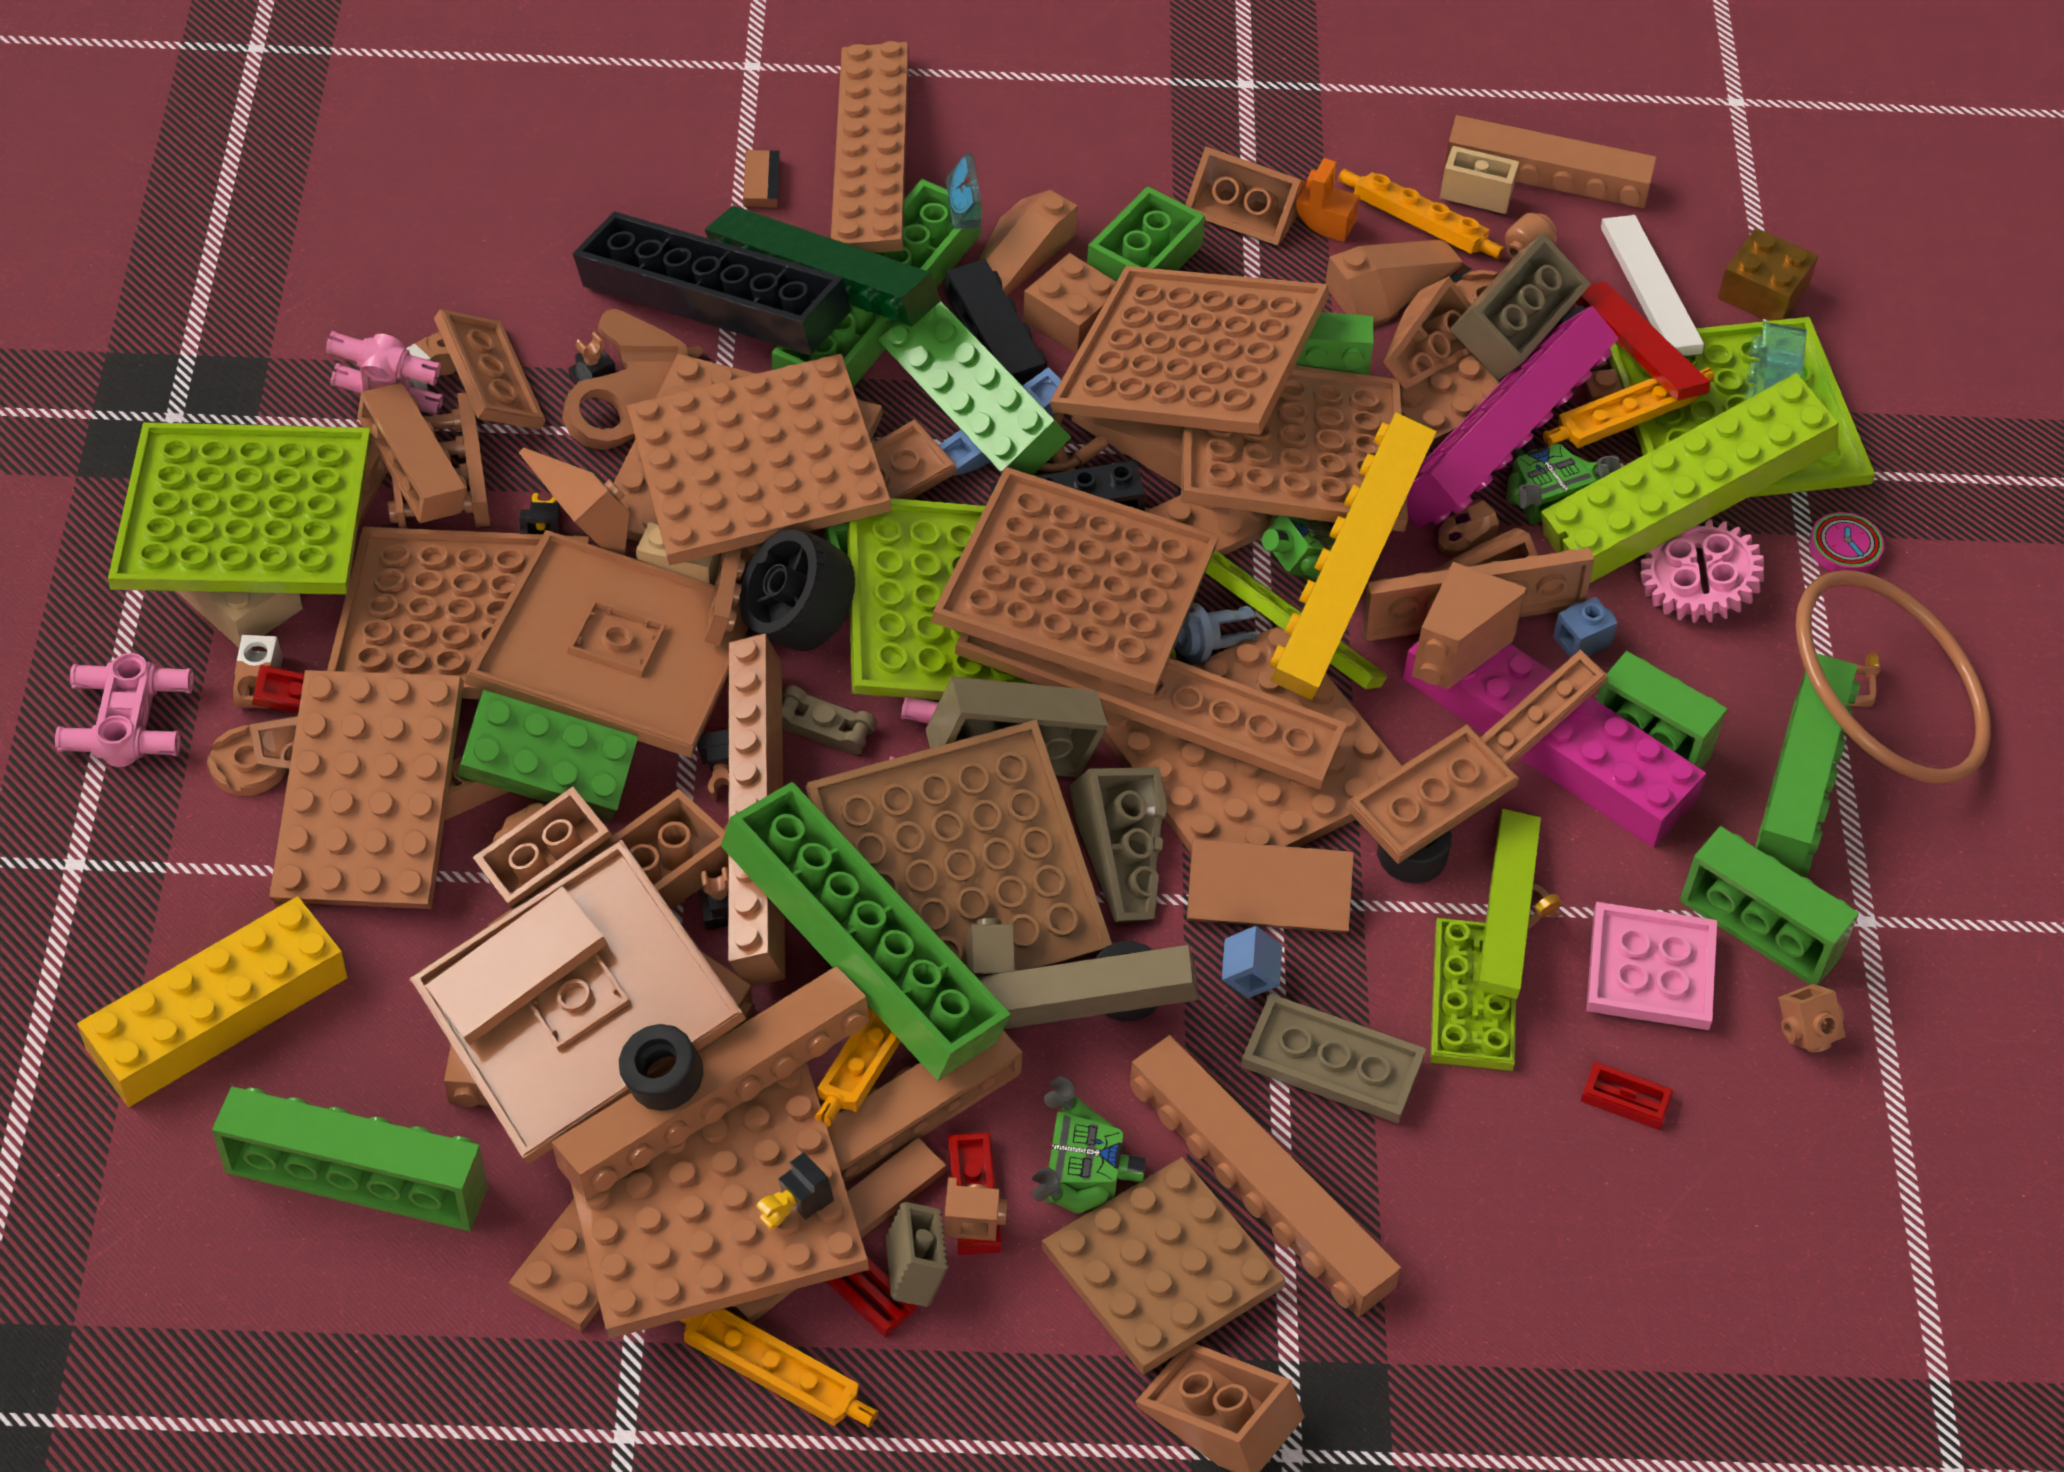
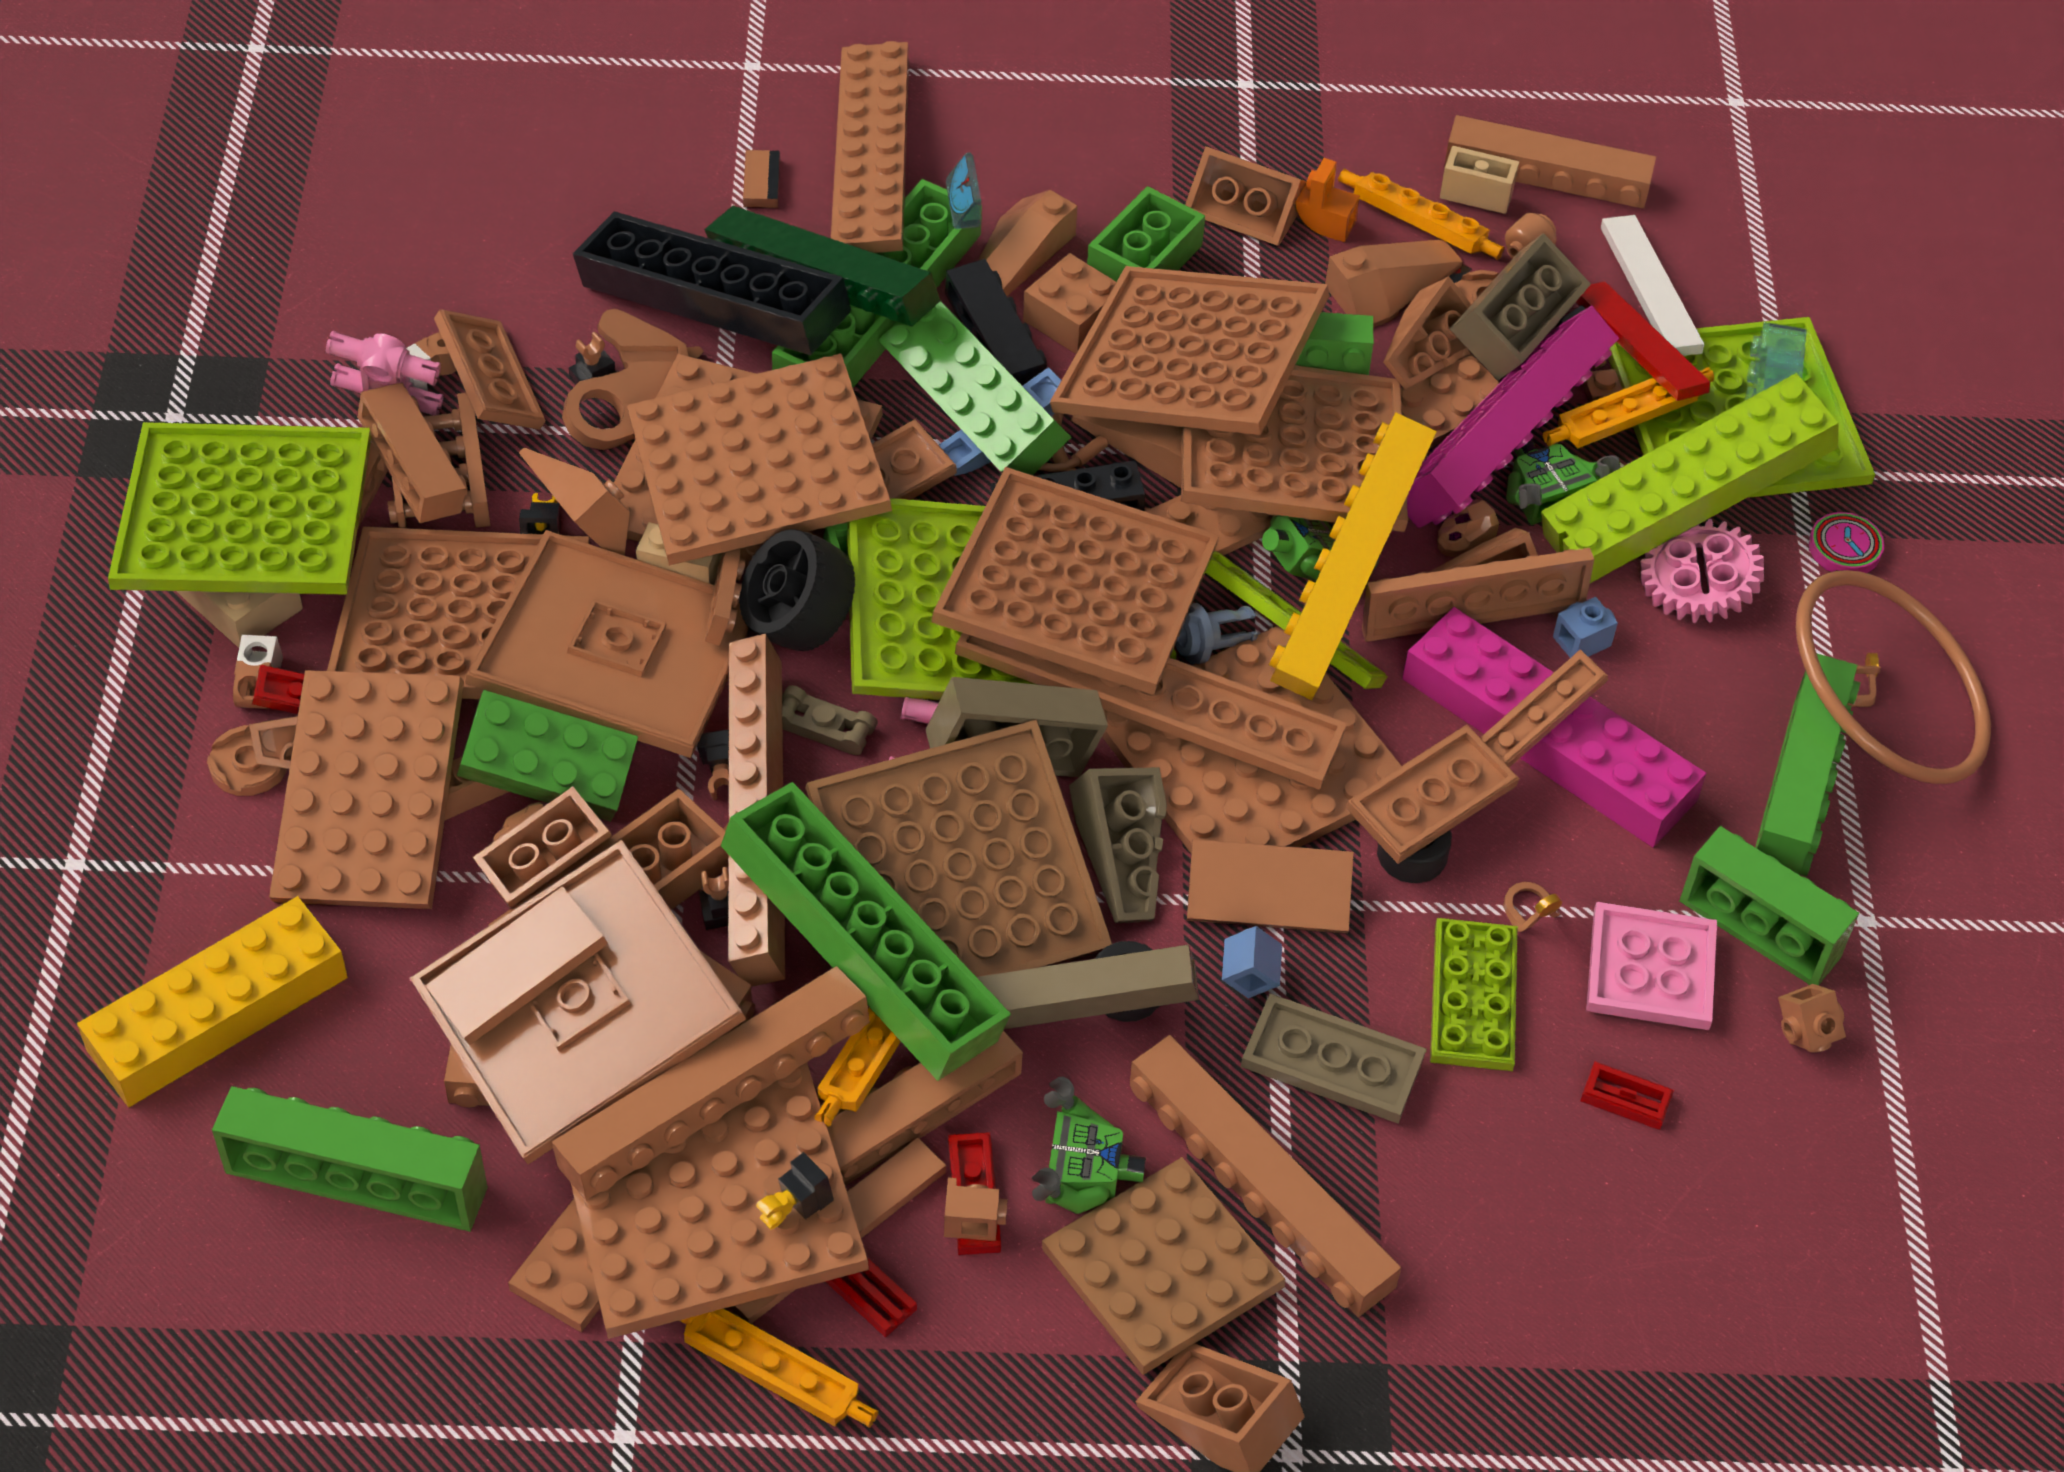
bright pink piece [55,653,194,767] -> none
black tyre [618,1024,704,1111] -> none
dark tan brick [885,1202,949,1307] -> none
dark tan brick [966,918,1015,977] -> none
nougat slope [1412,562,1527,689] -> none
lime tile [1477,809,1541,999] -> none
bright green brick [1596,651,1728,769] -> none
pearl gold brick [1718,228,1819,321] -> none

